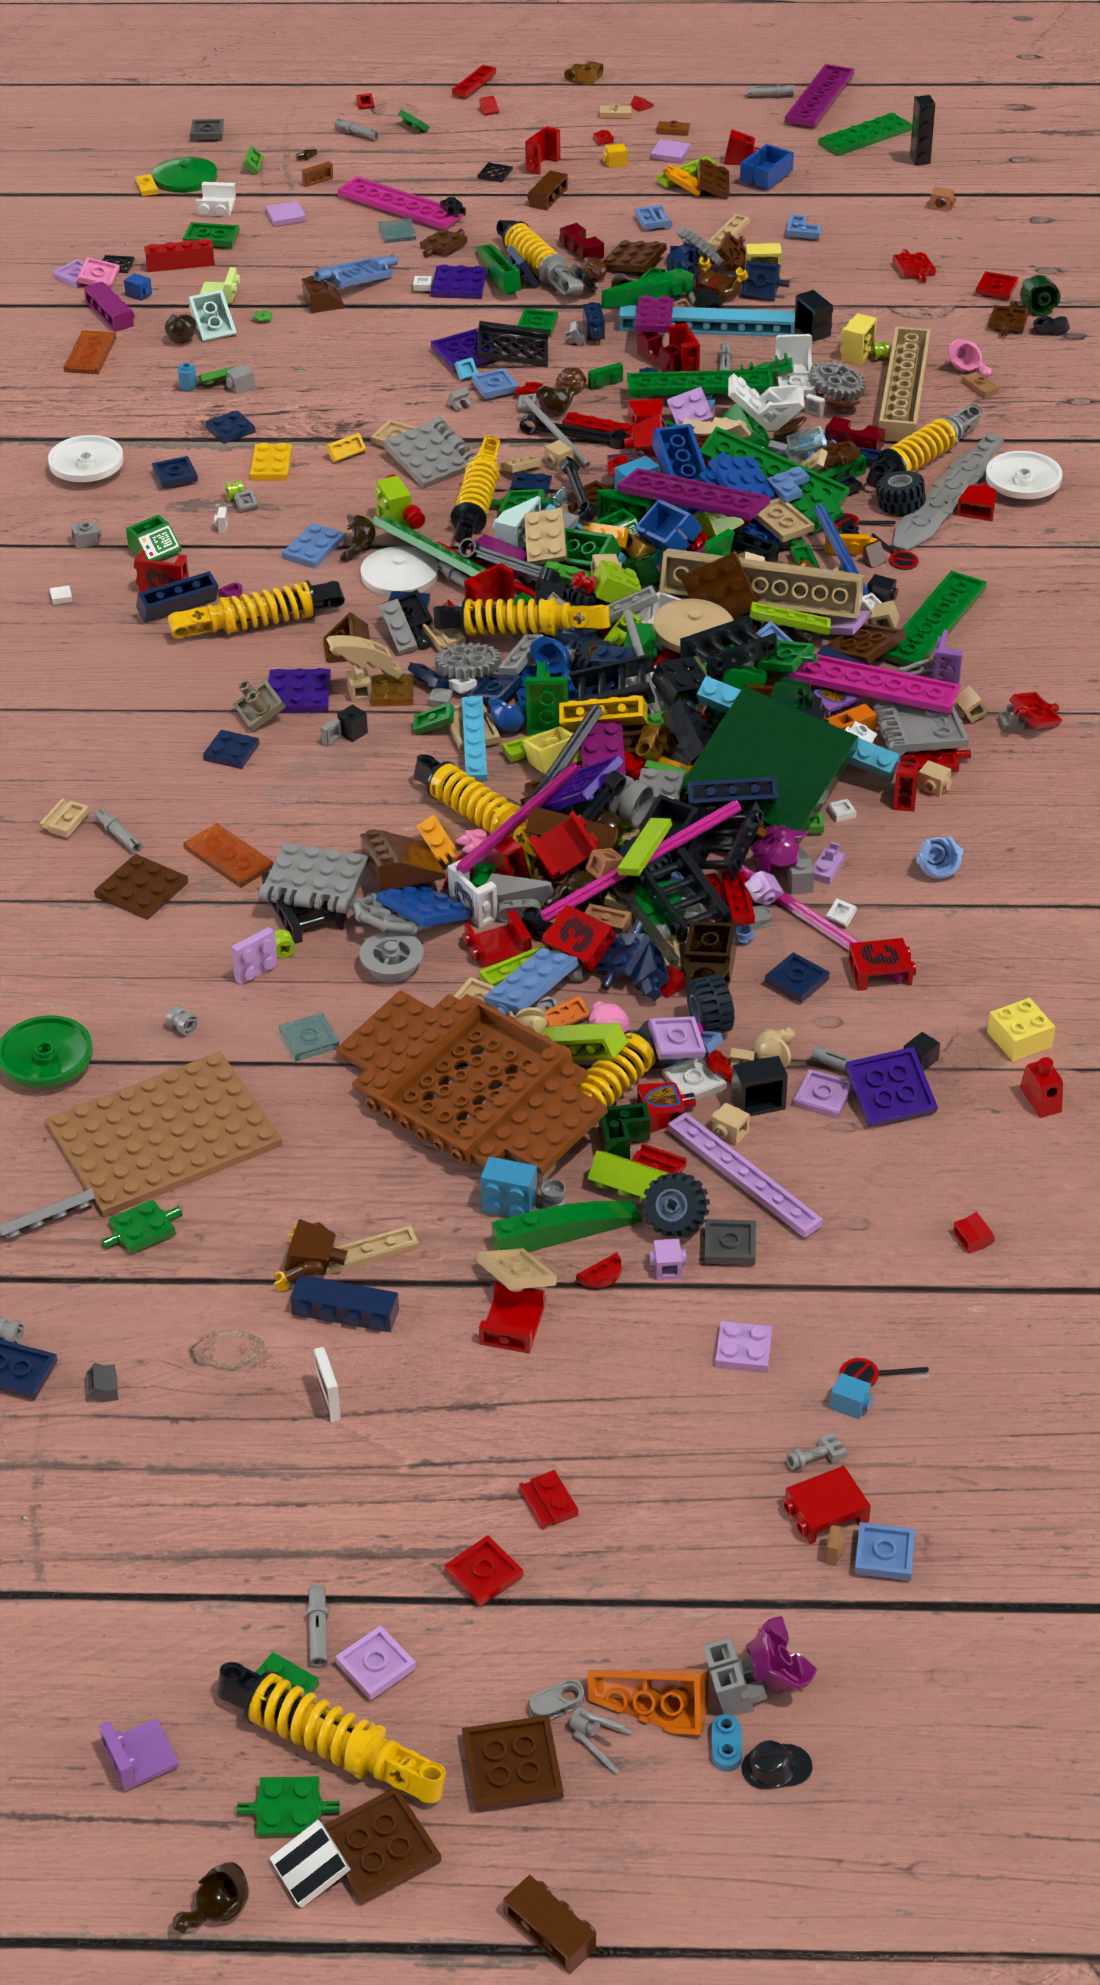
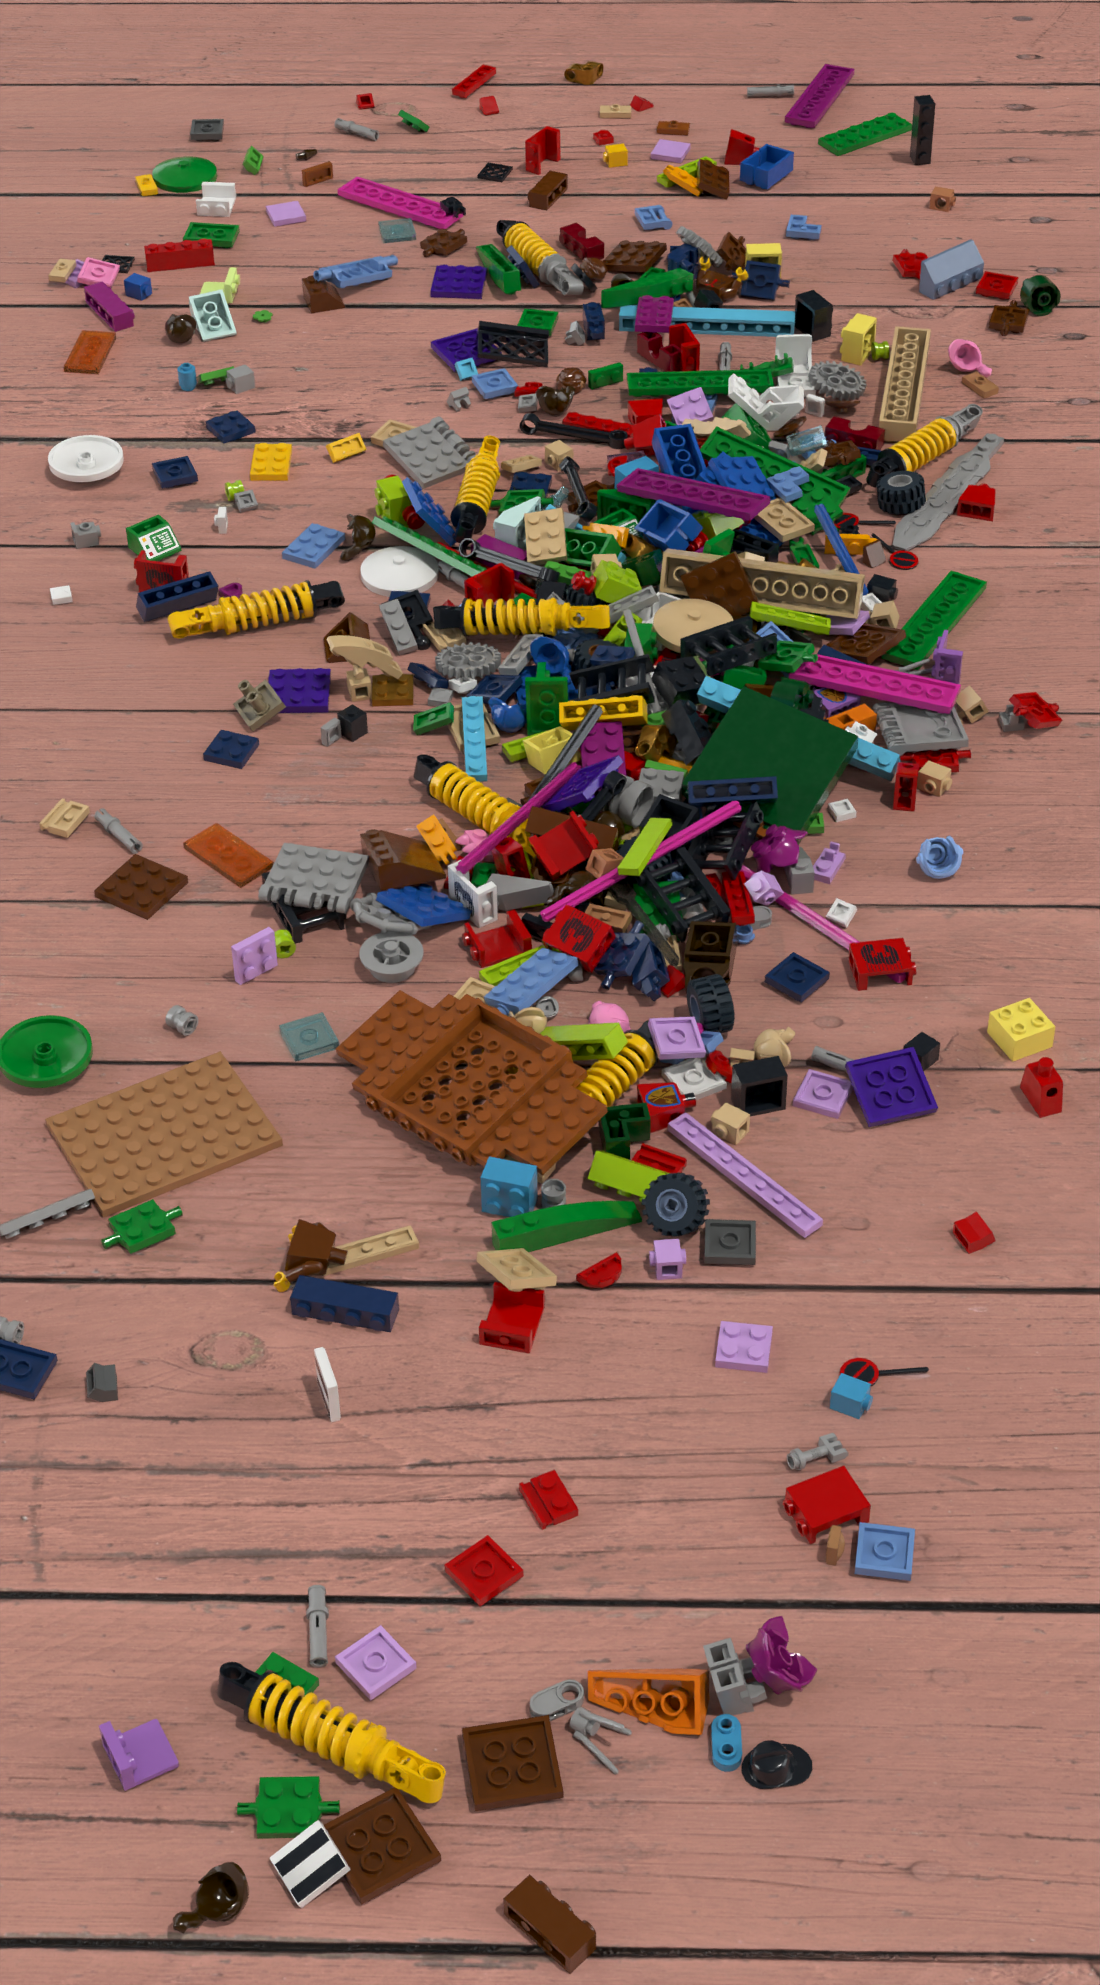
white plate [413,276,432,292] -> none
light grey piece [497,898,542,923] -> none
light grey piece [523,396,590,468] -> none
orange plate [544,995,591,1027] -> none
tan tile [707,214,750,251] -> none
white dish [986,451,1062,499] -> none
black piece [1033,315,1070,336] -> none
none -> tan plate [48,259,76,283]
none -> blue plate [402,477,456,546]
none -> sand blue slope [919,239,984,300]

